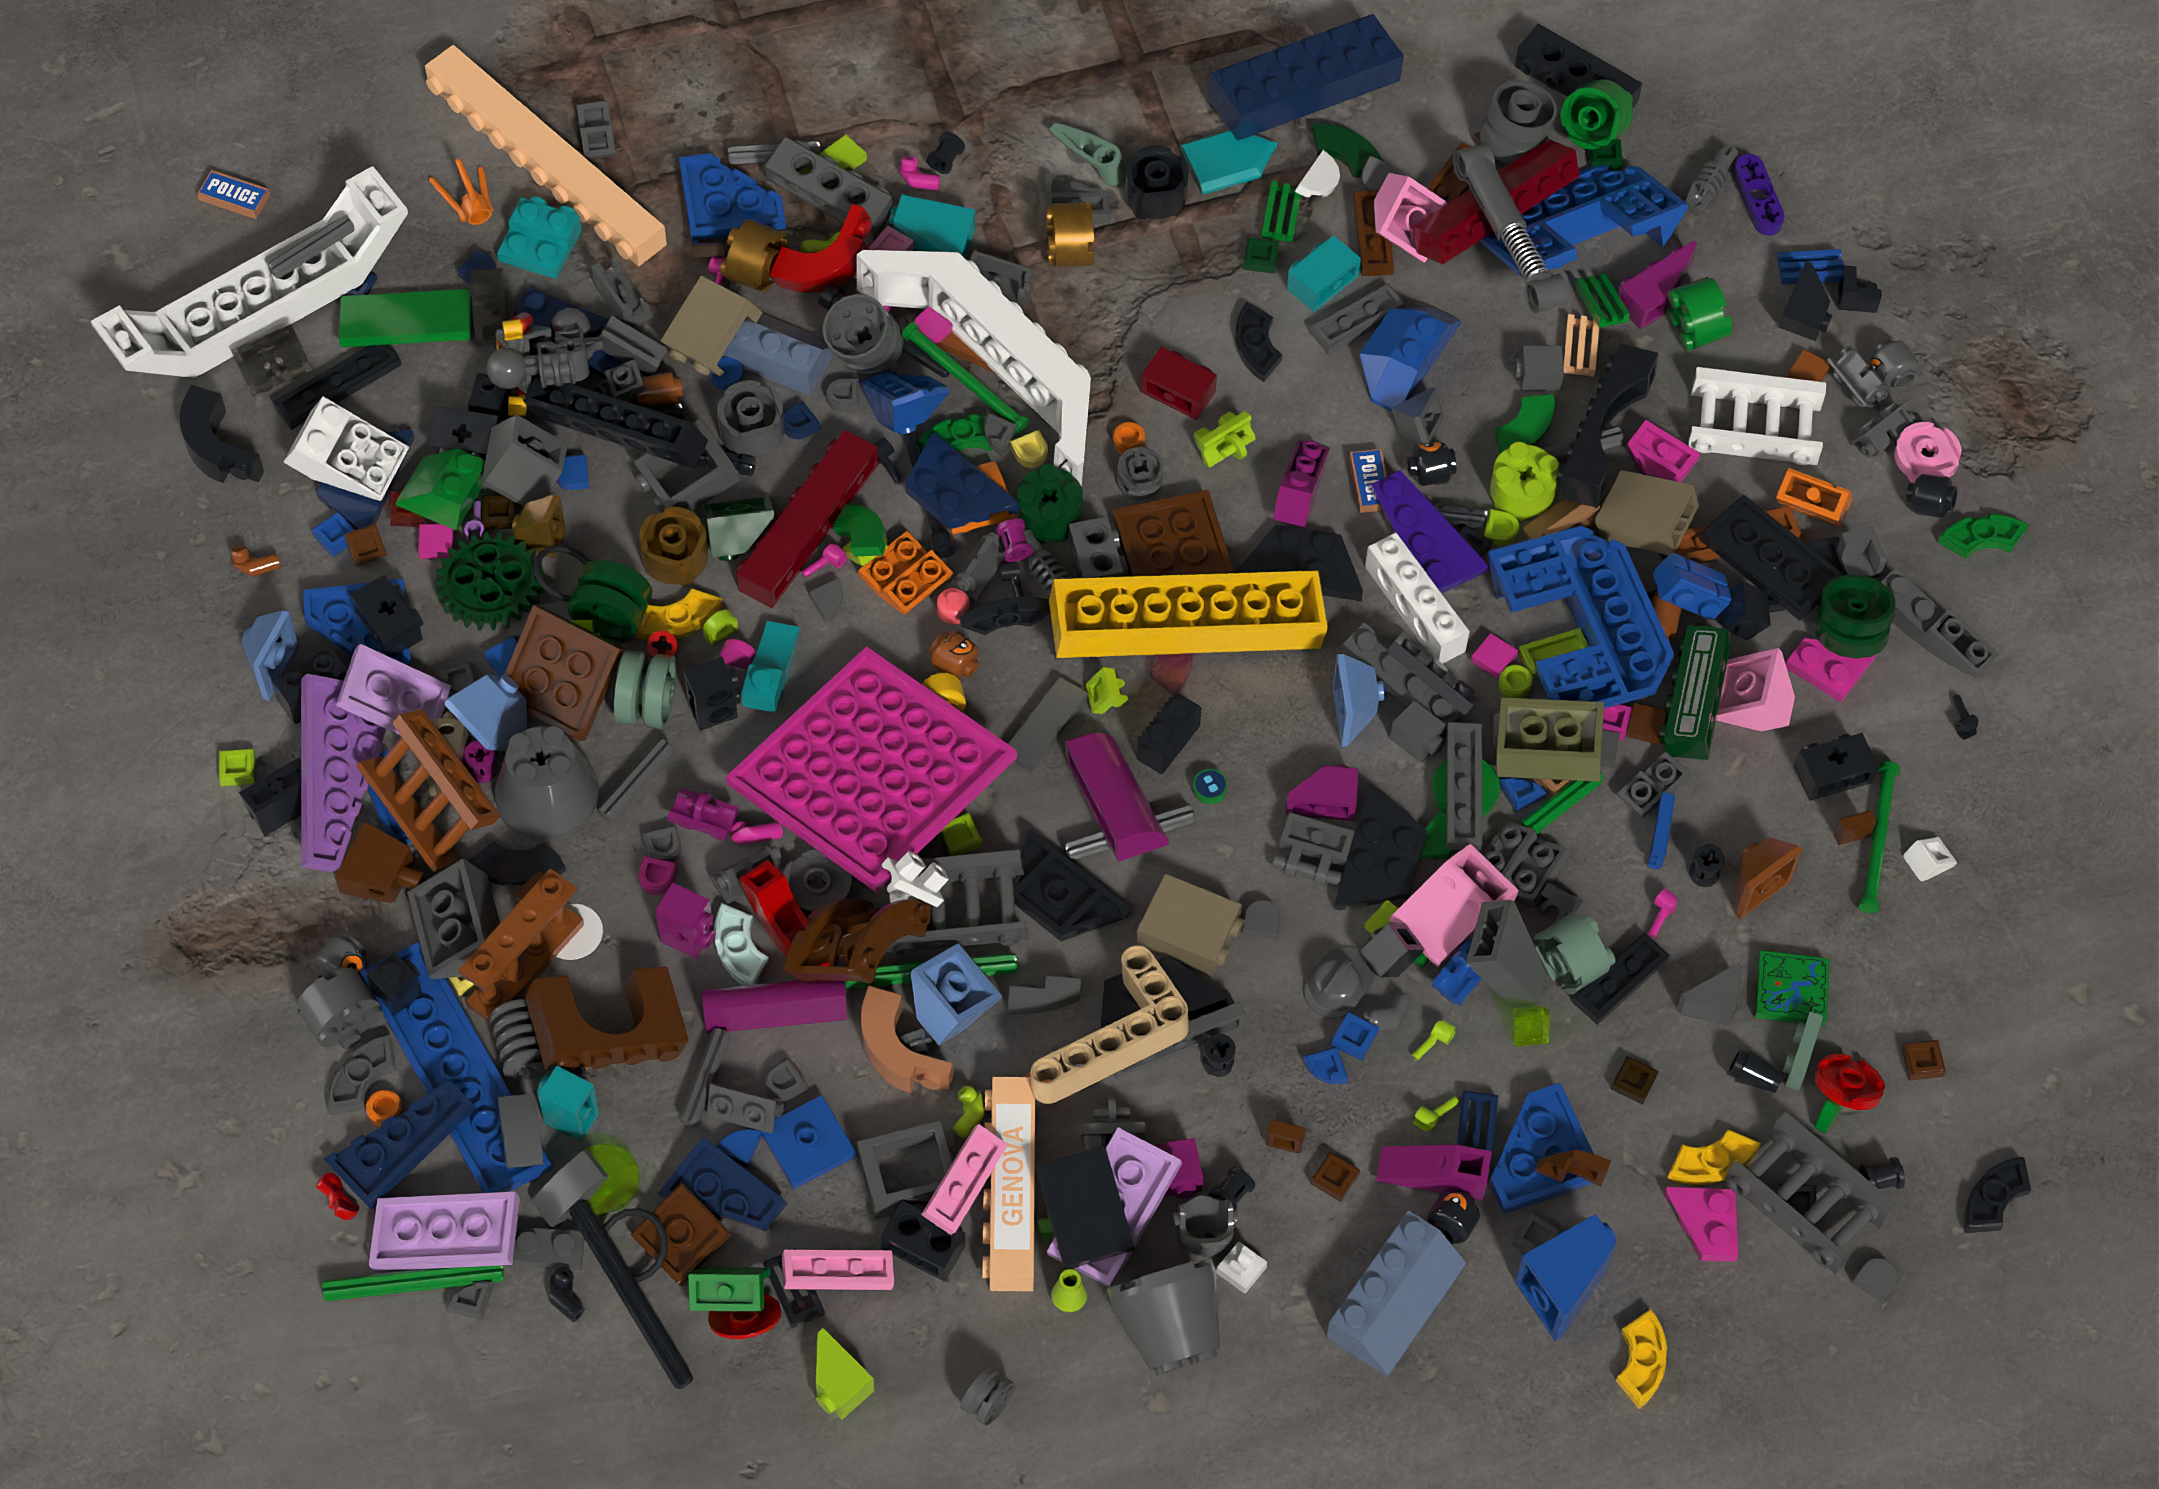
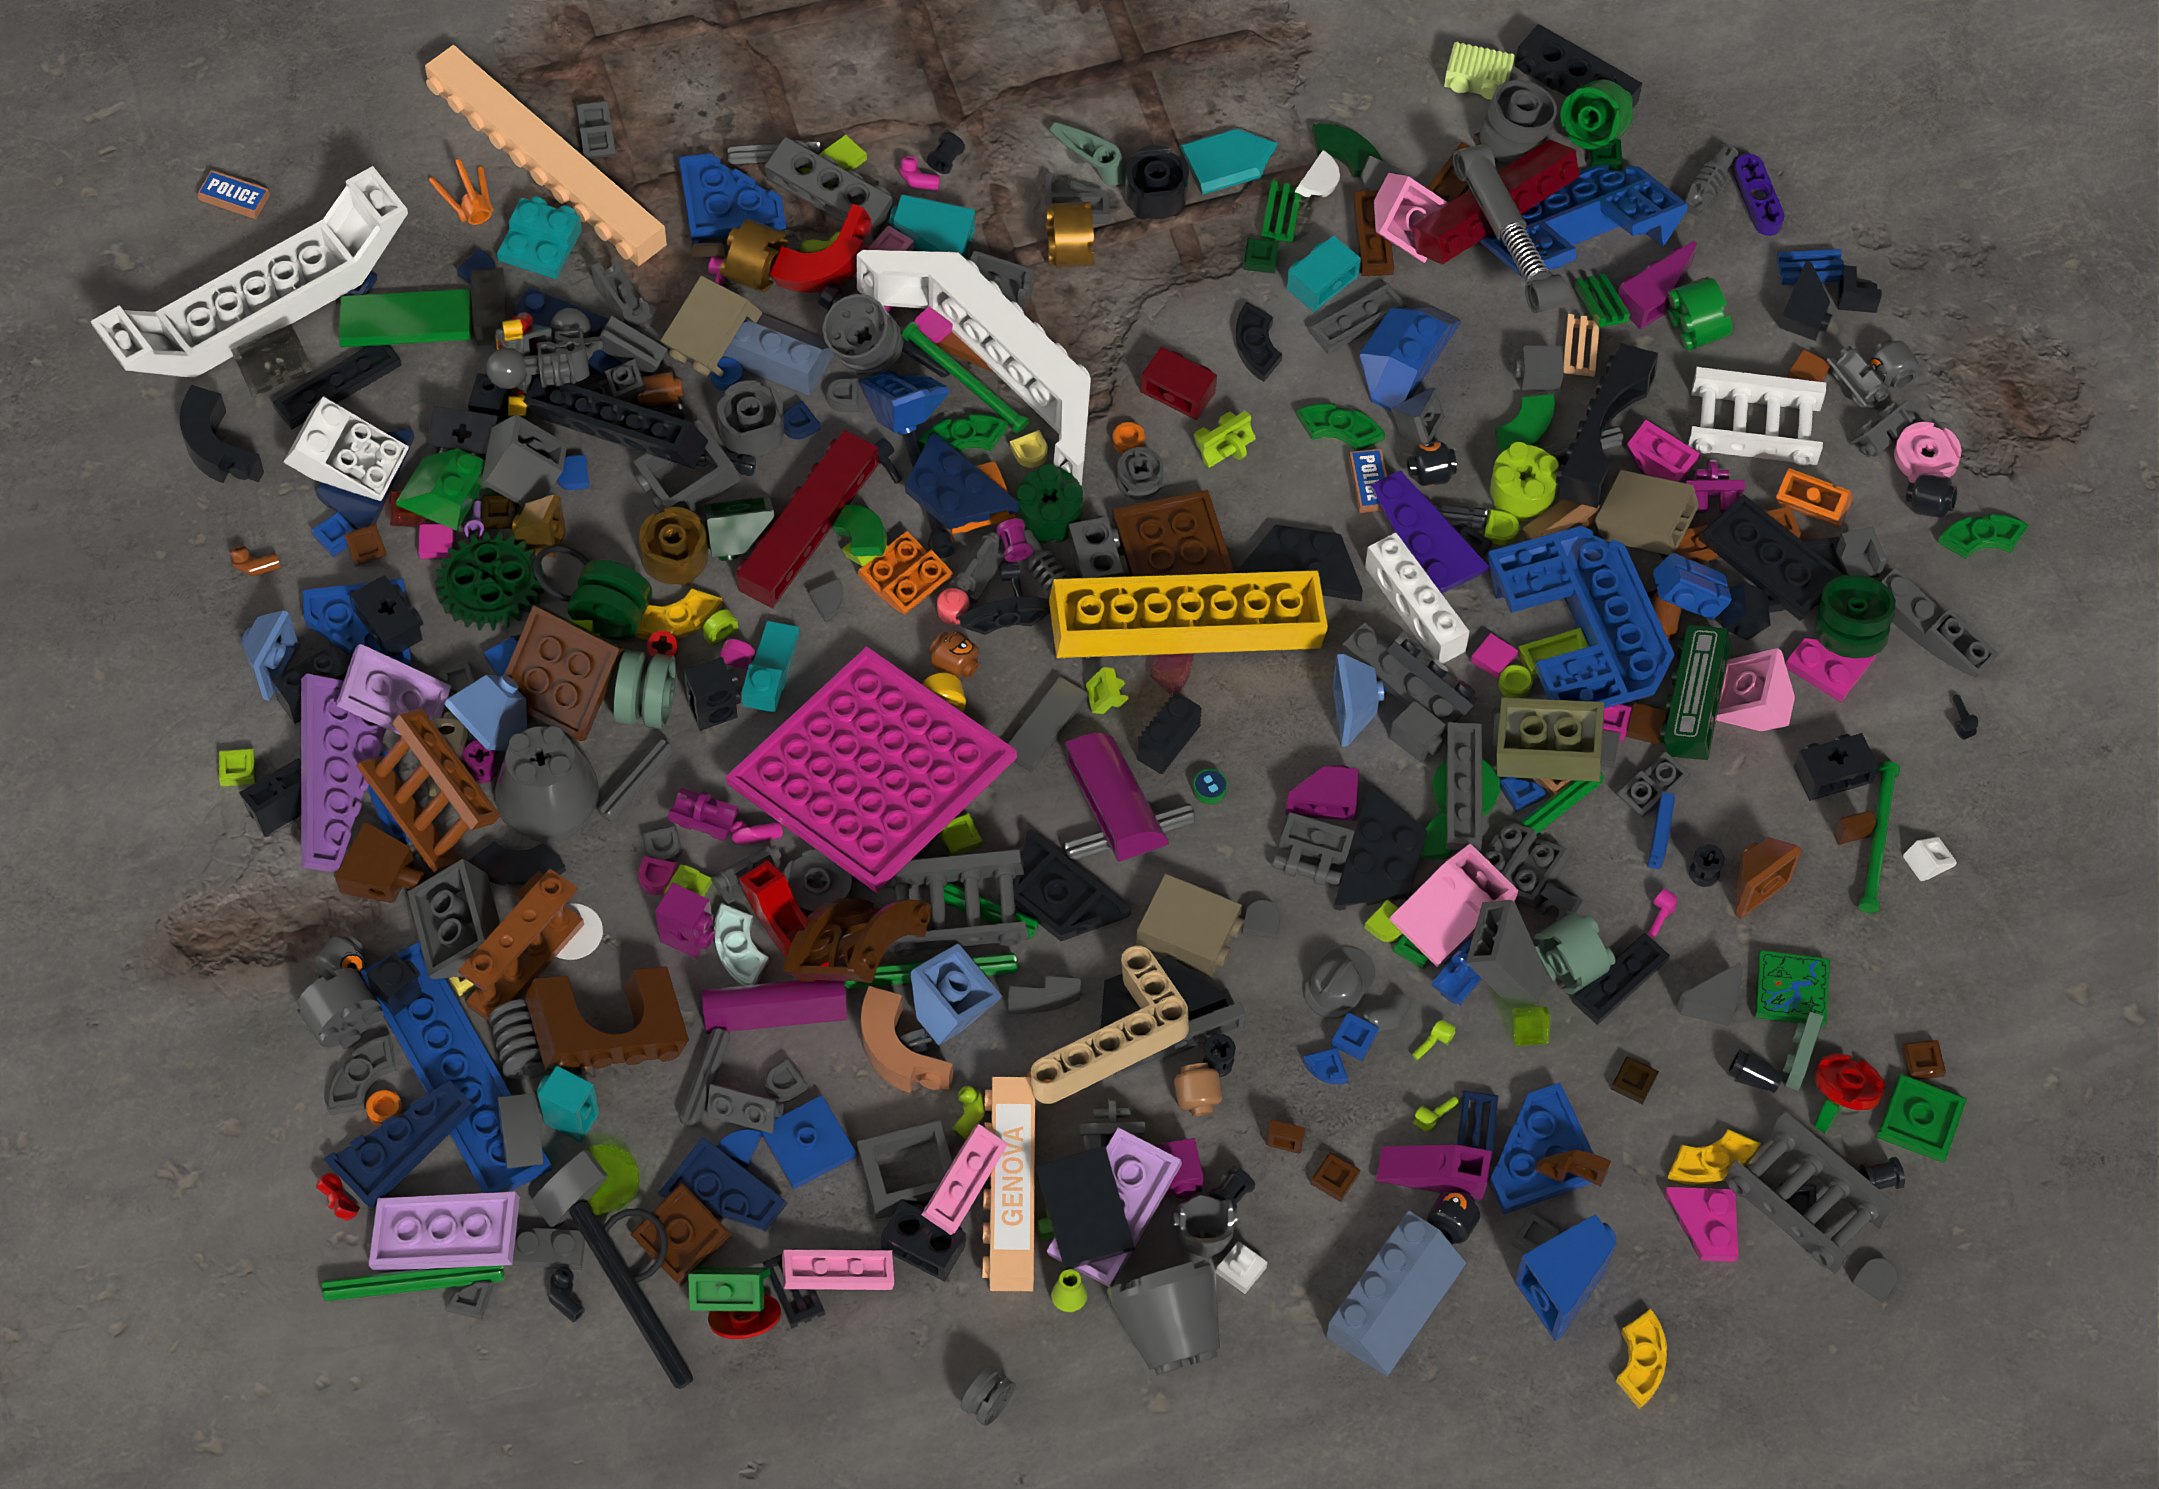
dark grey axle [268,215,355,279] -> none
dark pink hand [801,544,848,578] -> none
lime slope [816,1328,874,1420] -> none
white hips [882,851,949,907] -> none
dark grey tile [984,412,1017,455] -> none
dark blue brick [1208,14,1404,141] -> none
magenta slope [1273,440,1330,527] -> none
black brick [1361,923,1425,978] -> none
black tile [1964,1157,2031,1233] -> none
none -> lime tile [664,864,712,897]
none -> green axle [944,883,1038,938]
none -> medium nougat head [1174,1063,1223,1117]
none -> green tile [1296,404,1385,451]
none -> yellowish green brick [1444,41,1515,100]
none -> magenta hips [1685,460,1745,513]
none -> green tile [1876,1073,1967,1163]

